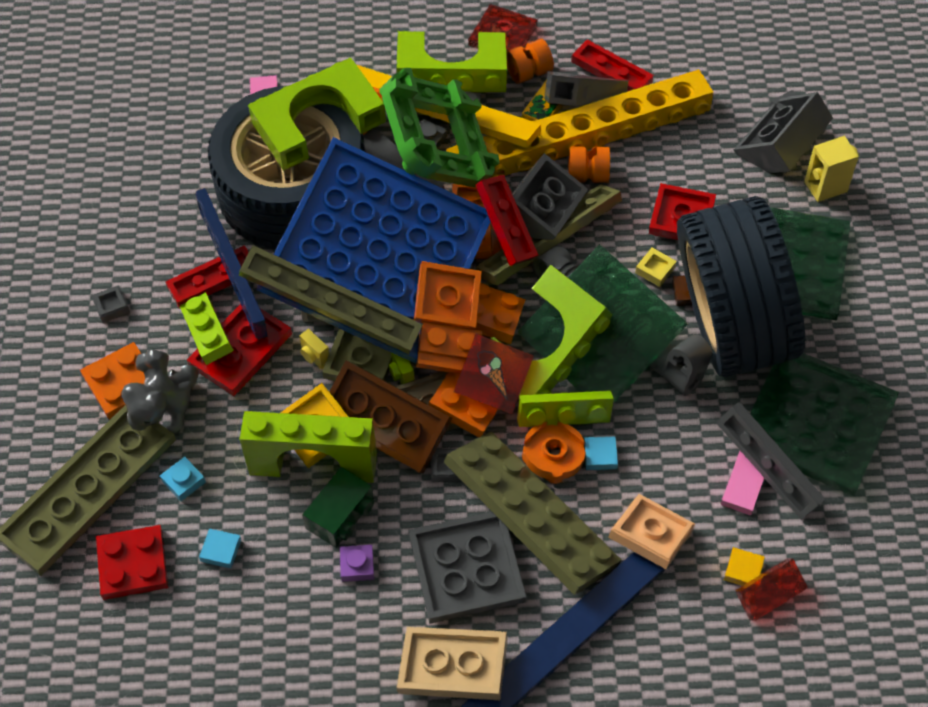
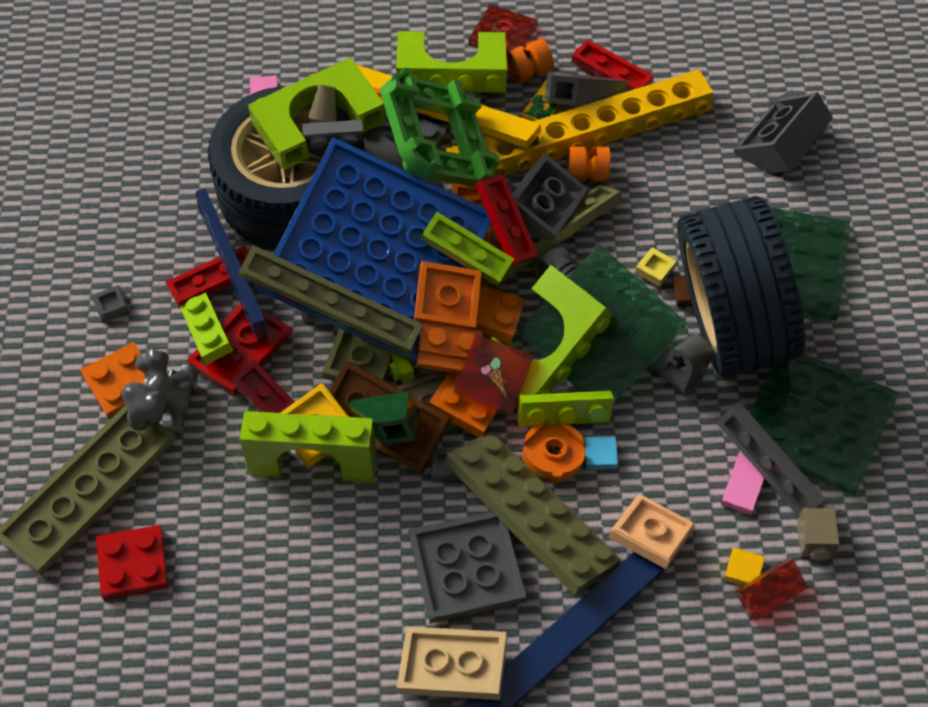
medium azure plate [160,457,206,501] -> none
medium azure tile [199,528,241,569] -> none
light yellow plate [299,328,329,370] -> none
dark green brick [302,467,374,548] -> none
medium lavender plate [340,544,374,582] -> none
red plate [648,183,716,240] -> none
light yellow brick [804,136,859,202] -> none
none -> dark red plate [231,360,295,413]
none -> light grey plate [302,120,363,148]
none -> dark tan cone [308,85,337,123]
none -> dark green slope [349,391,419,445]
none -> lime plate [420,212,514,286]
none -> dark tan brick [797,508,839,561]

